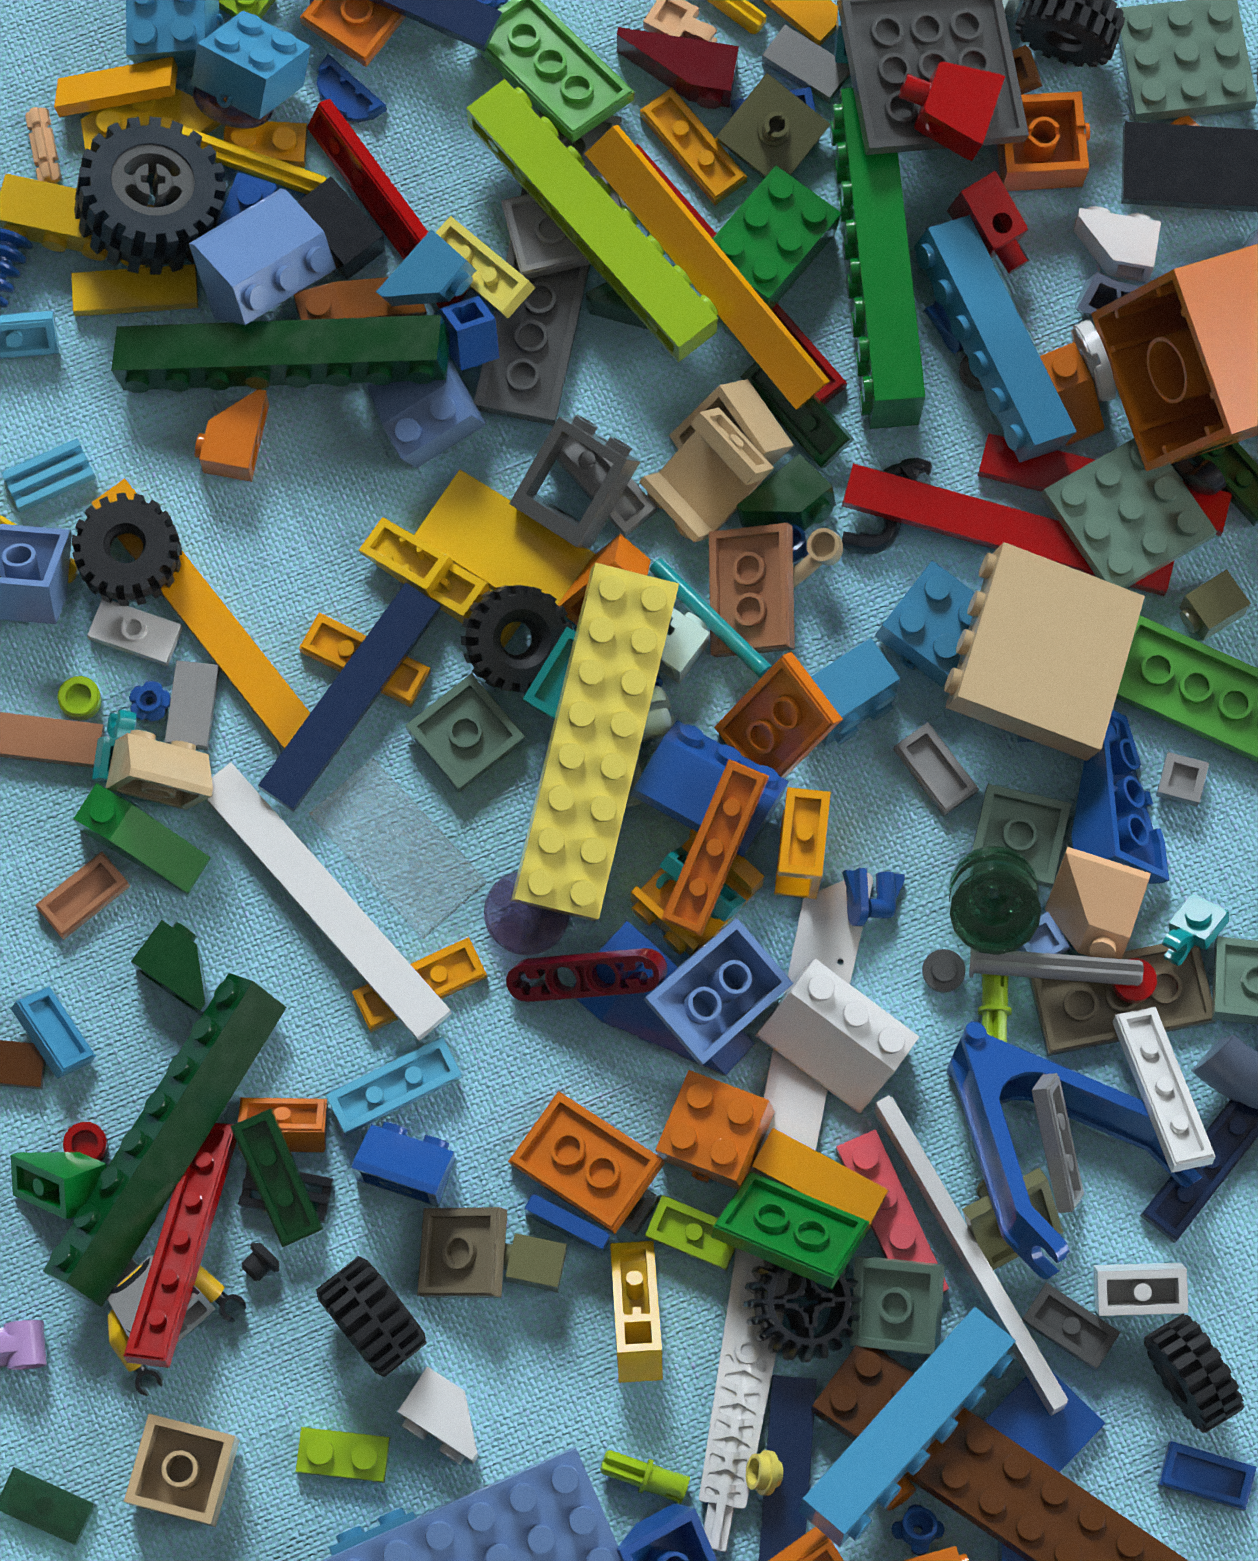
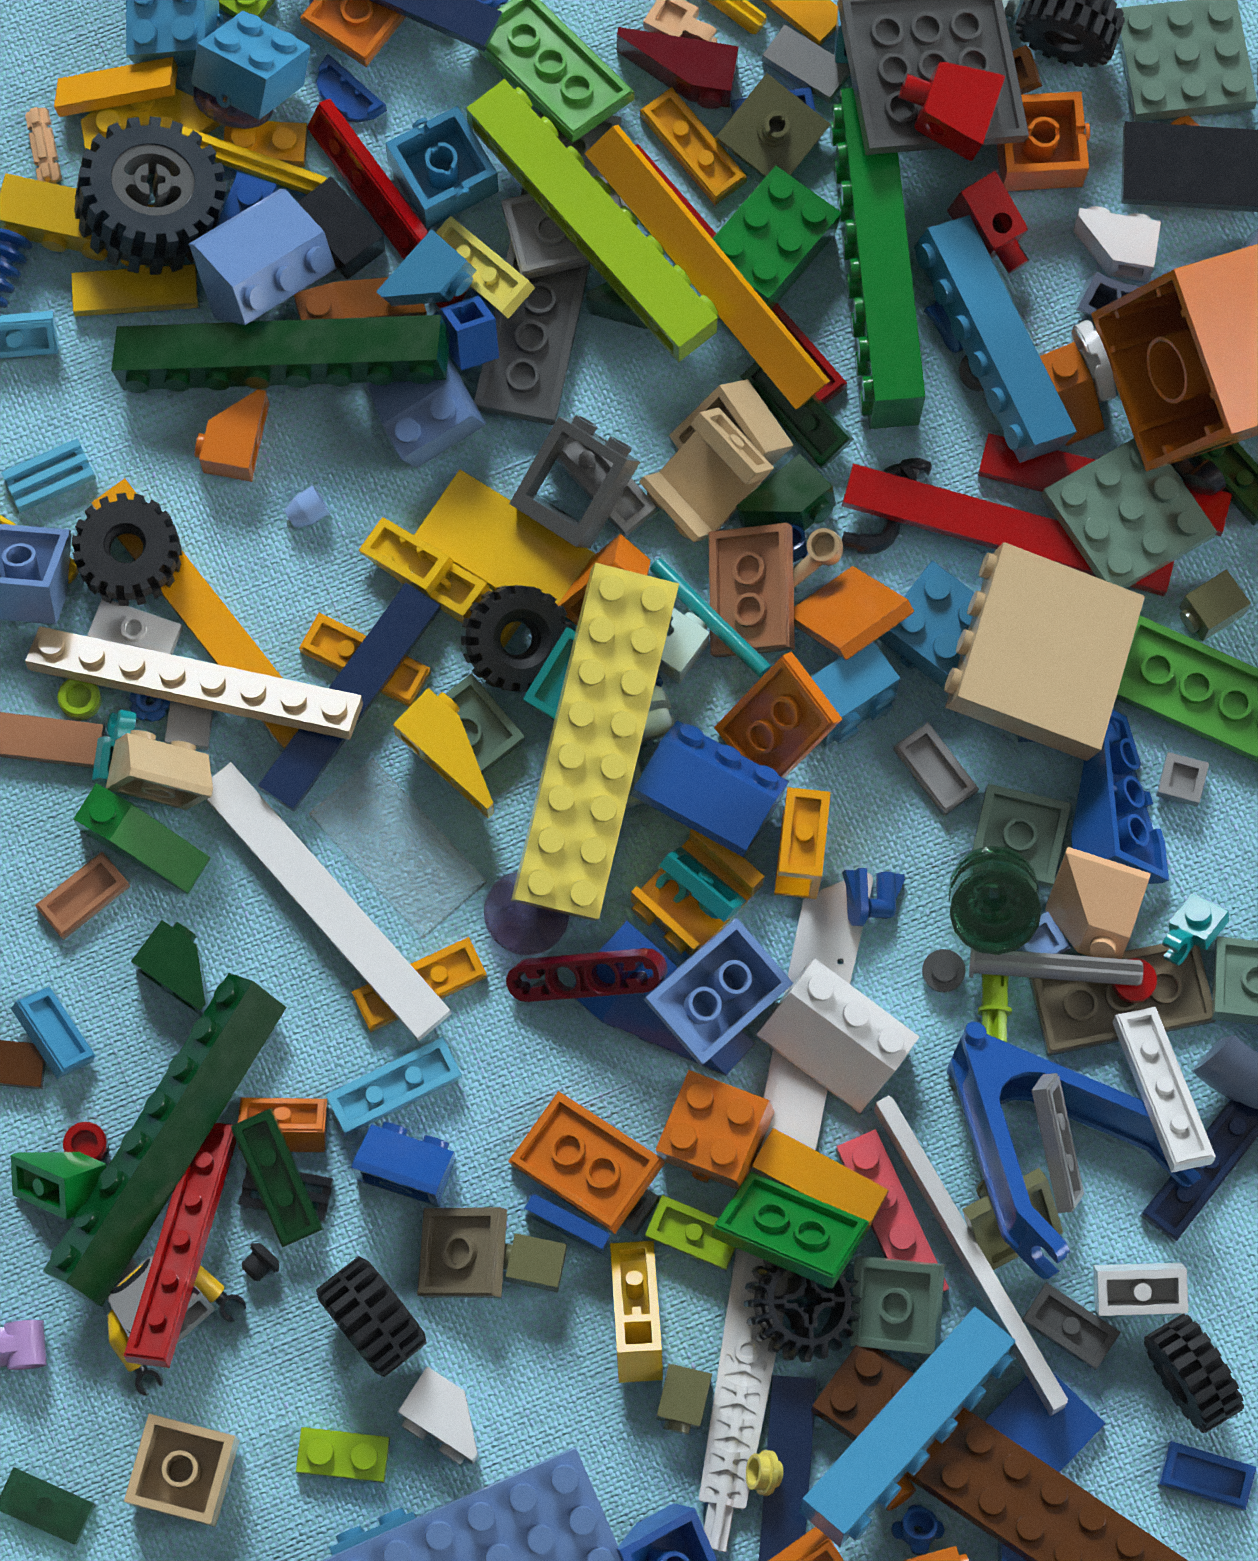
lime axle [600,1450,690,1504] -> none
orange tile [661,759,770,936] -> none
none -> plate [25,626,363,740]
none -> light blue hose [284,485,331,528]
none -> dark azure brick [385,106,499,229]
none -> yellow slope [393,688,494,819]
none -> olive brick [656,1363,712,1435]
none -> orange tile [794,566,914,660]

